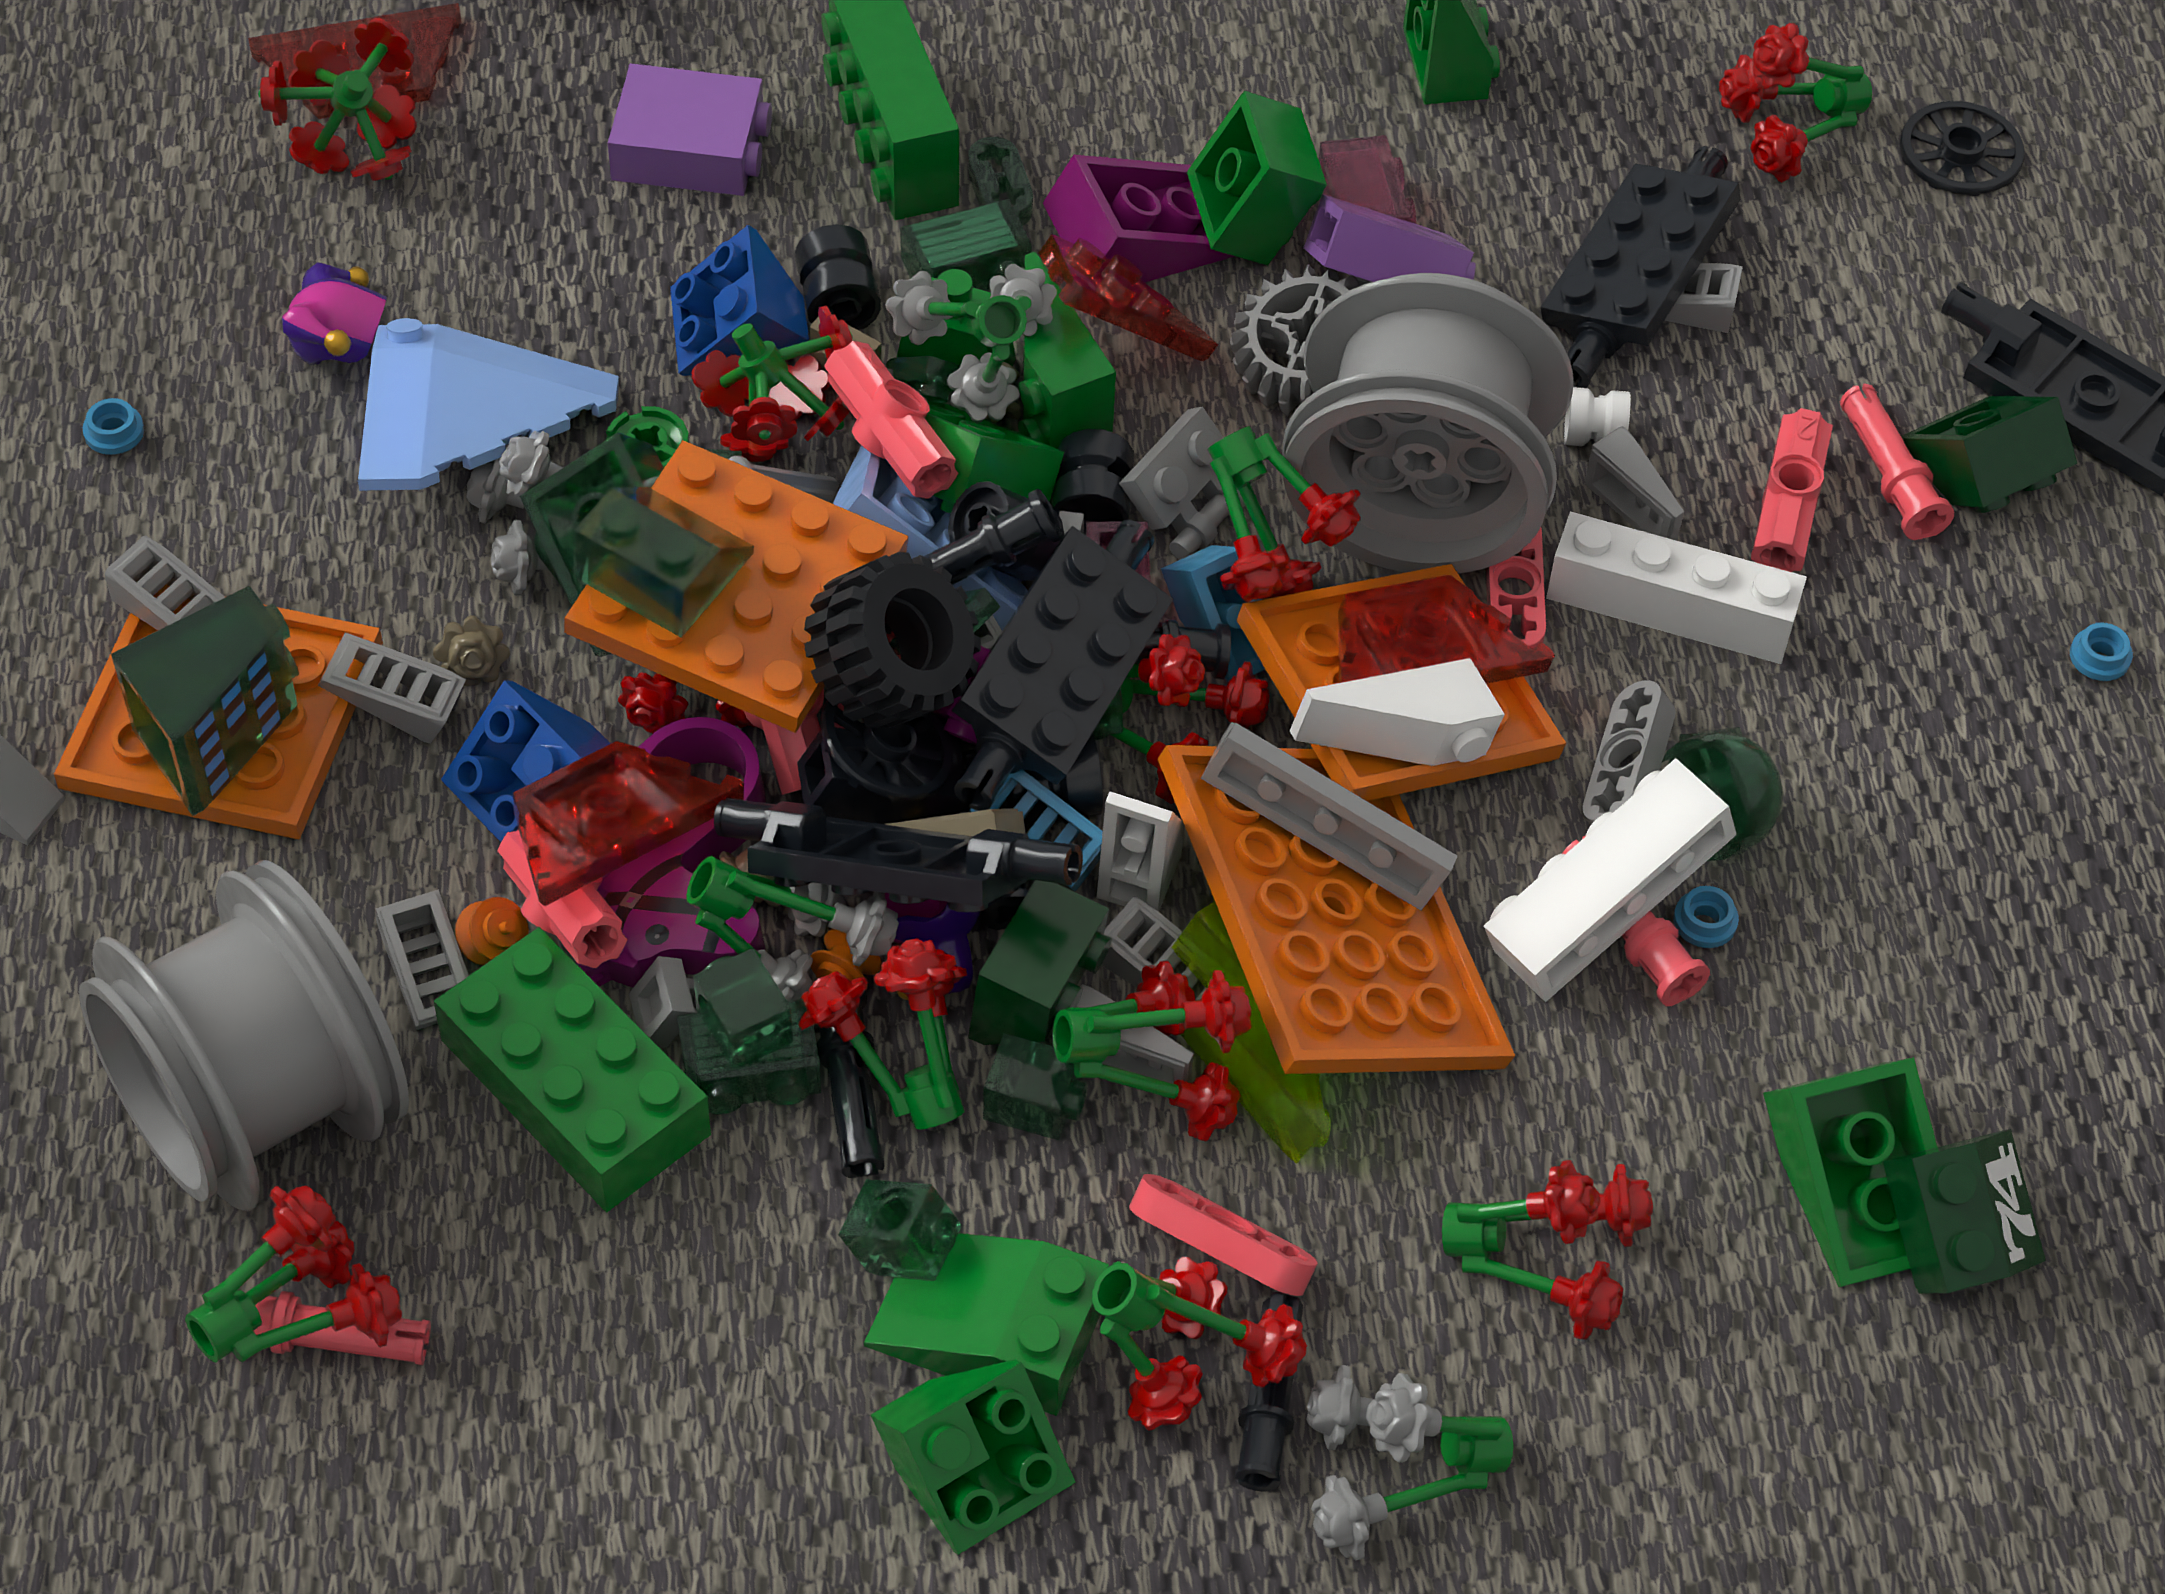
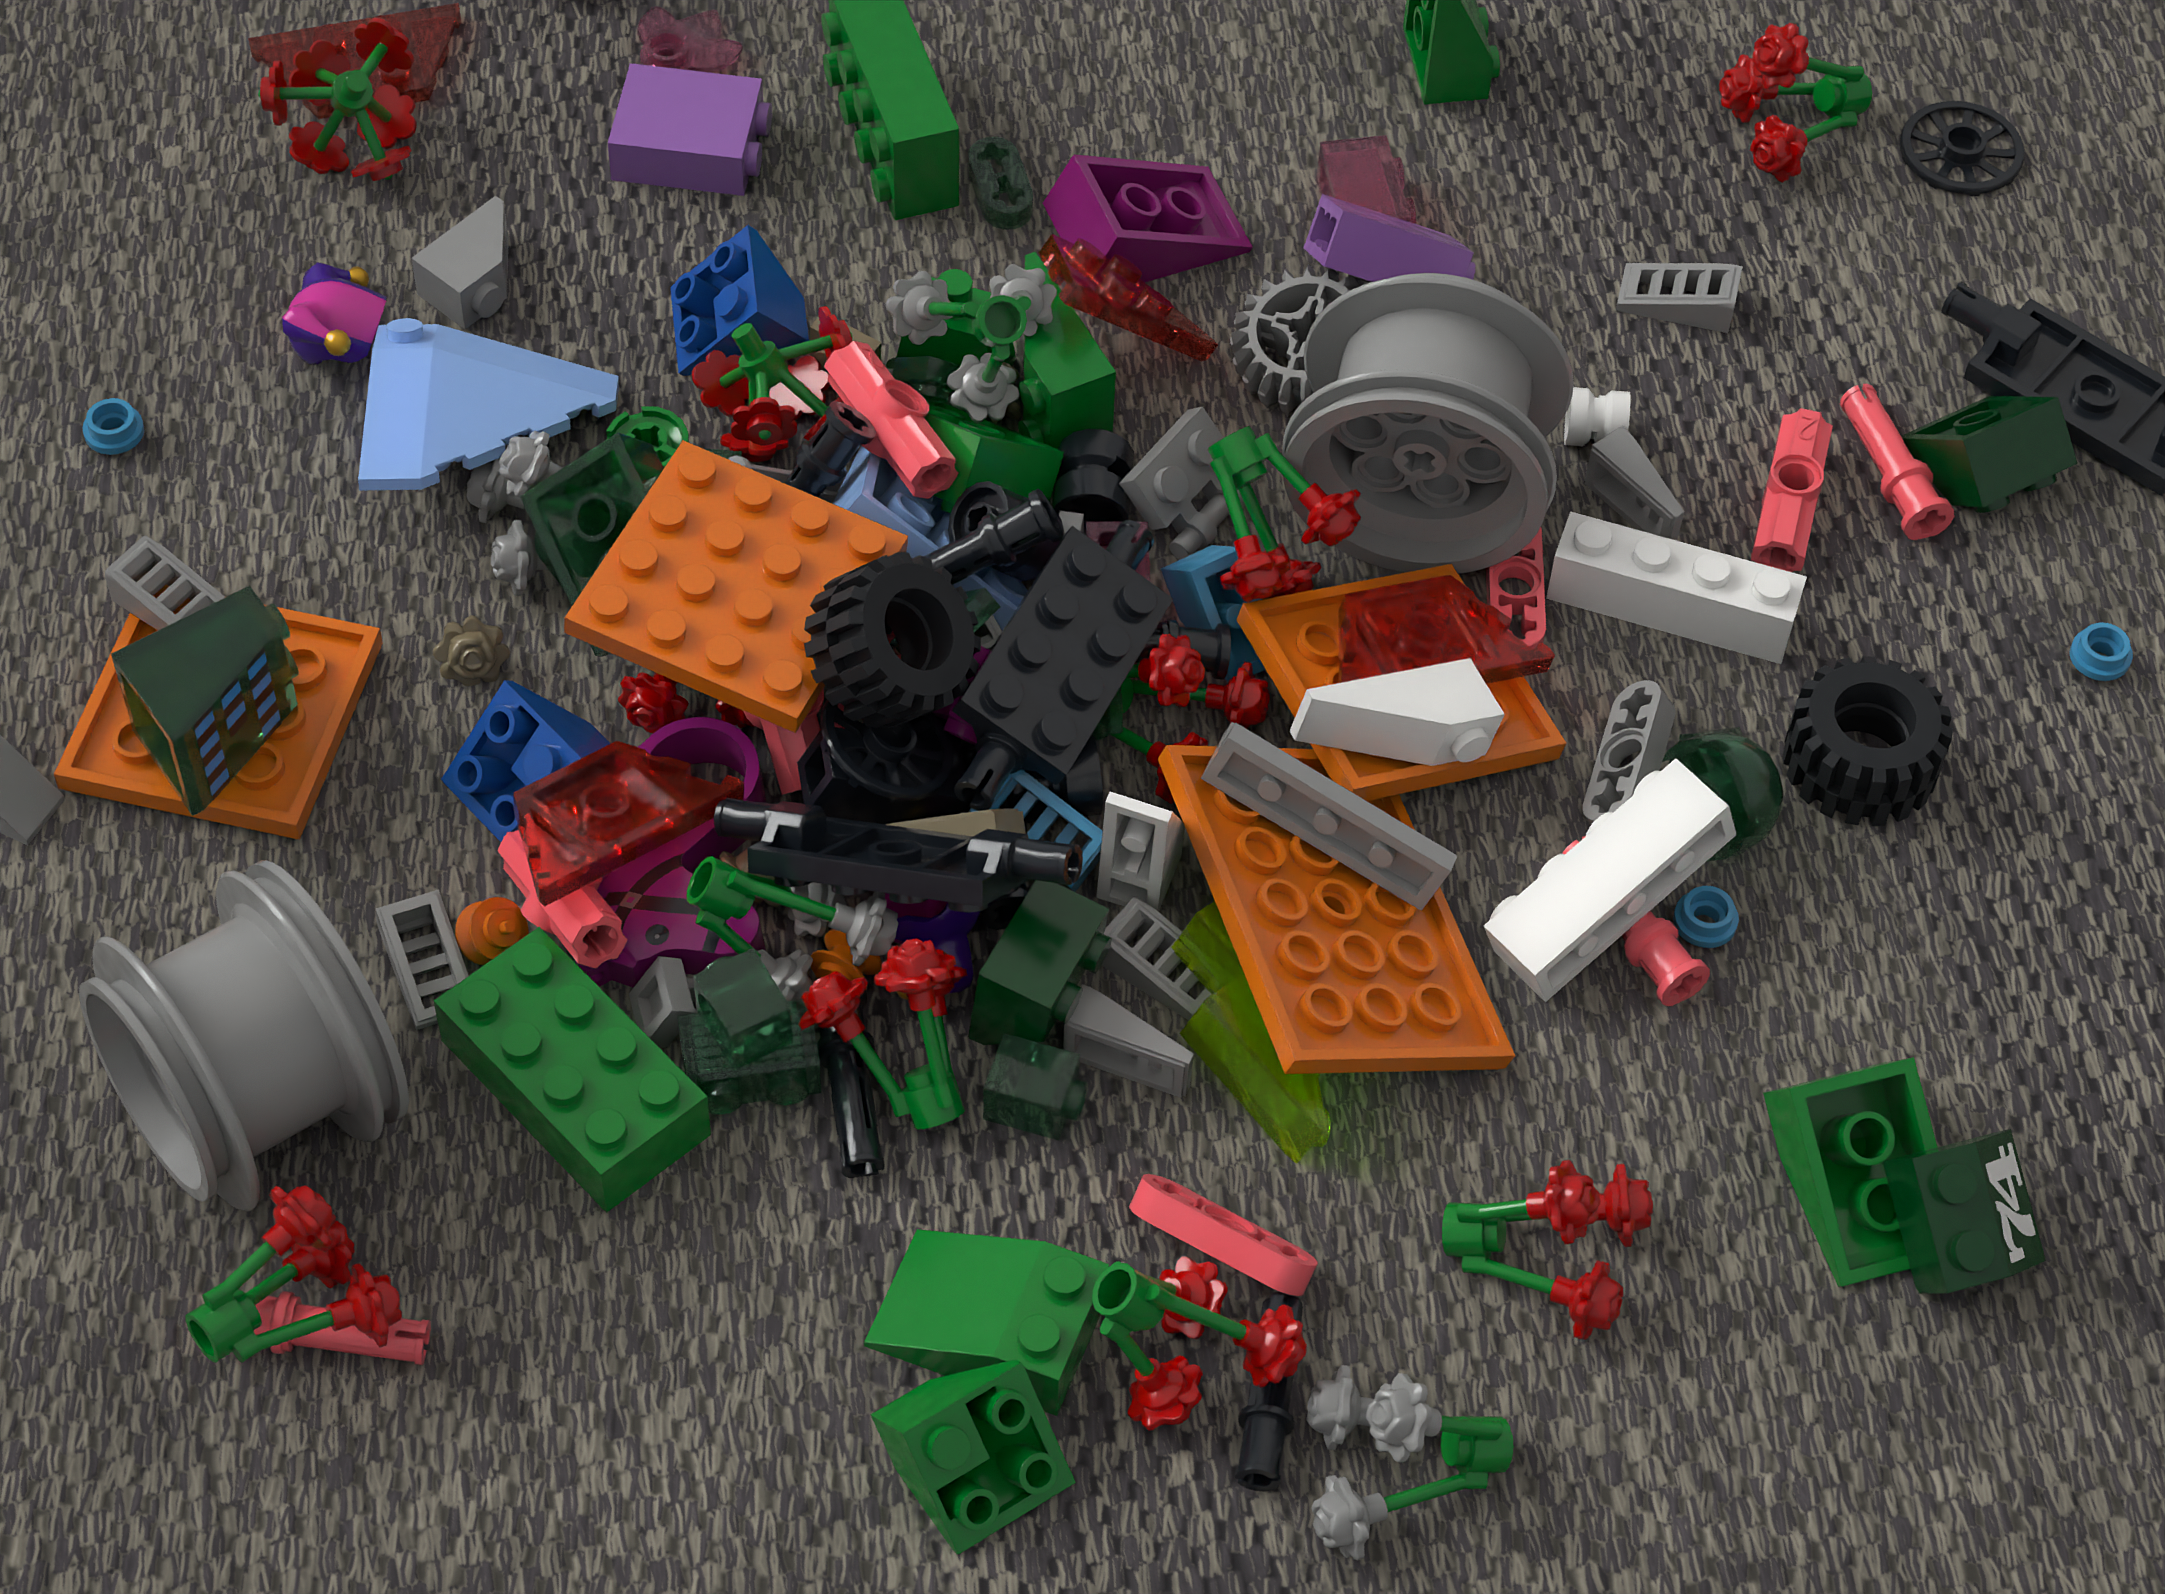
light grey slope [318,632,466,744] -> none
clear green slope [574,487,754,638] -> none
black wheel [795,224,881,330] -> none
clear green brick [838,1179,962,1281] -> none
clear green brick [900,199,1032,291] -> none
plant [1053,960,1252,1142] -> none
green brick [1187,91,1327,265] -> none
black plate [1540,146,1741,388] -> none
none -> light grey slope [411,196,509,329]
none -> clear pink plate [637,6,743,73]
none -> black pin [784,401,876,497]
none -> black tyre [1783,656,1953,826]

